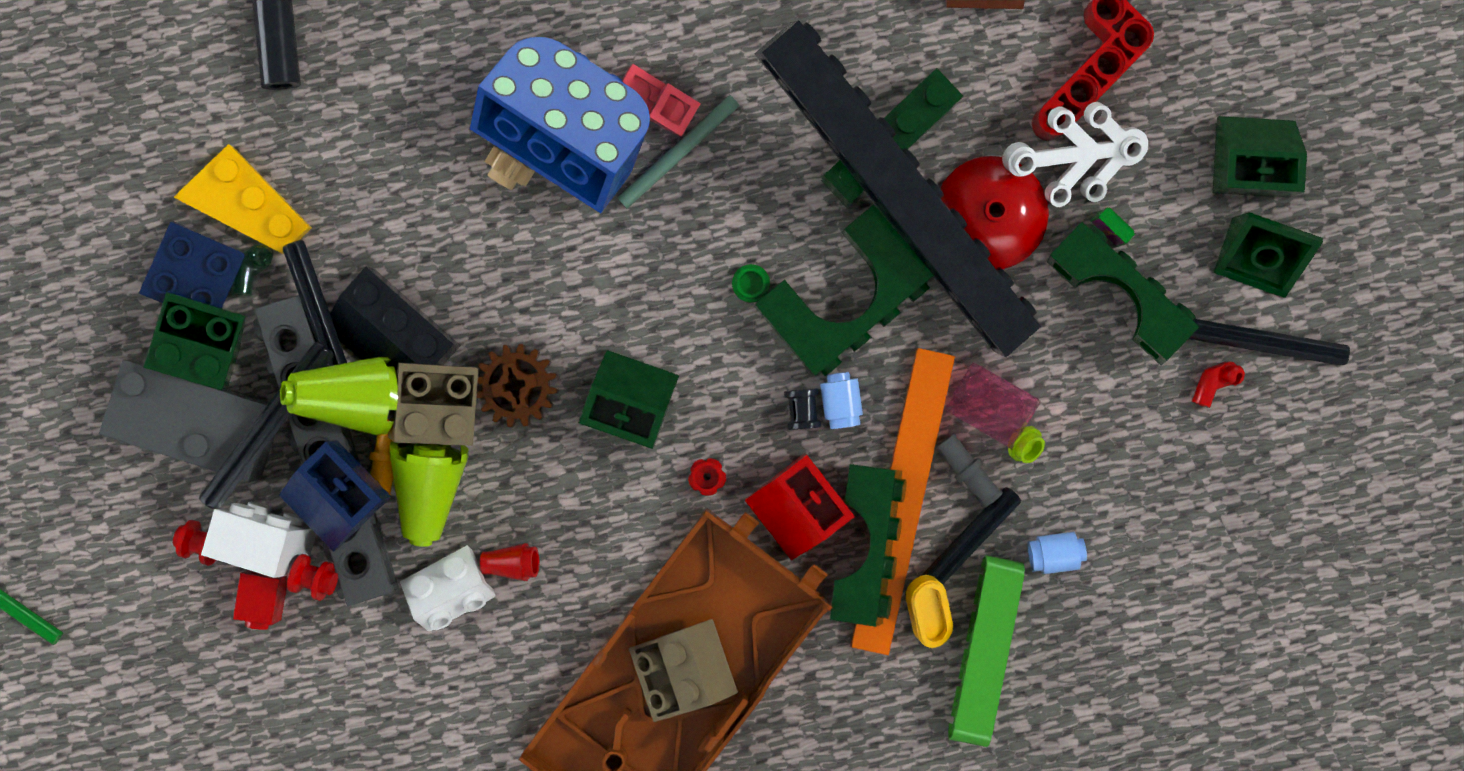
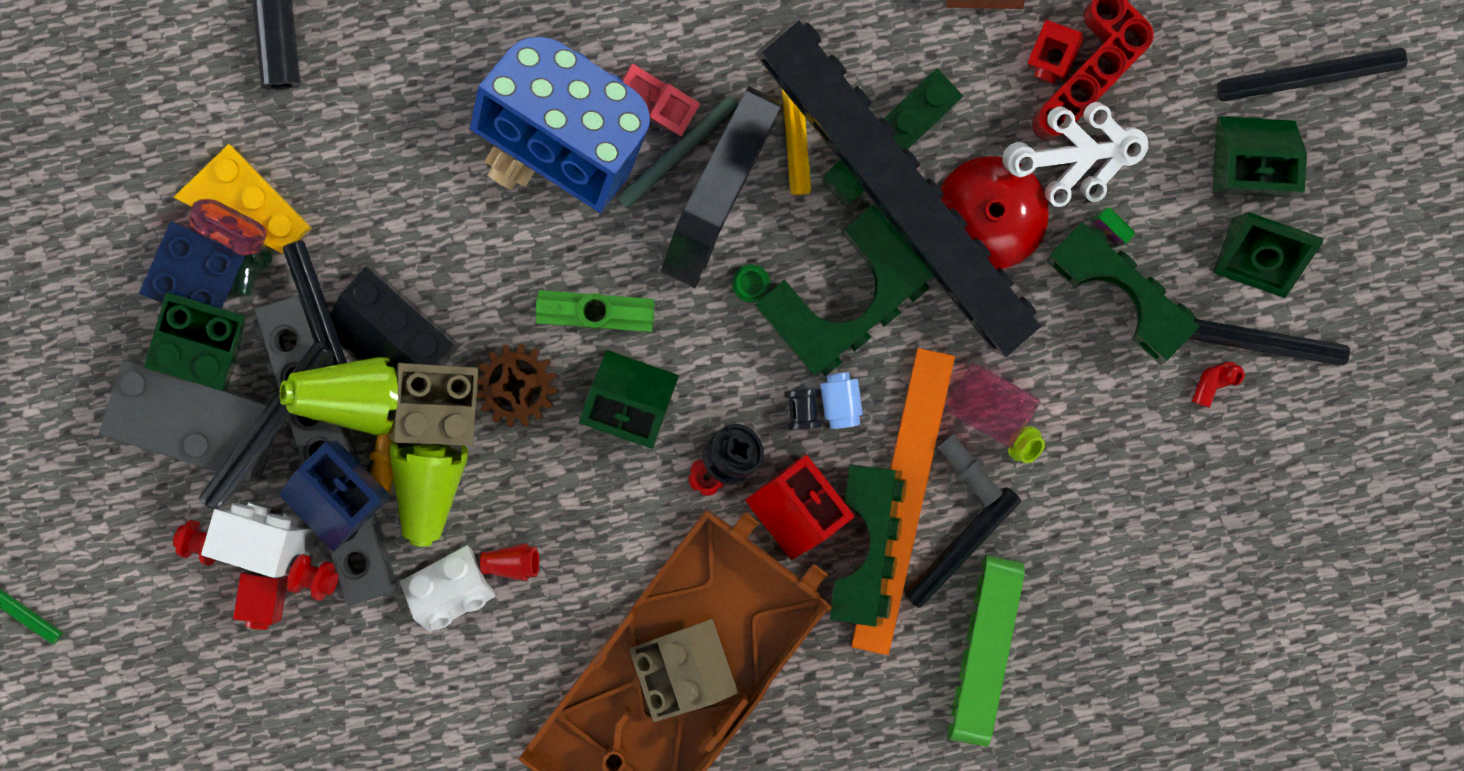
yellow tile [906,575,953,648] -> none
light blue brick [1027,531,1087,574] -> none
none -> clear pink plate [189,199,267,255]
none -> bright green piece [536,290,655,333]
none -> black beam [661,86,783,288]
none -> black wheel [702,423,764,485]
none -> yellow axle [782,89,811,196]
none -> red brick [1027,20,1084,85]
none -> black axle [1217,48,1408,102]

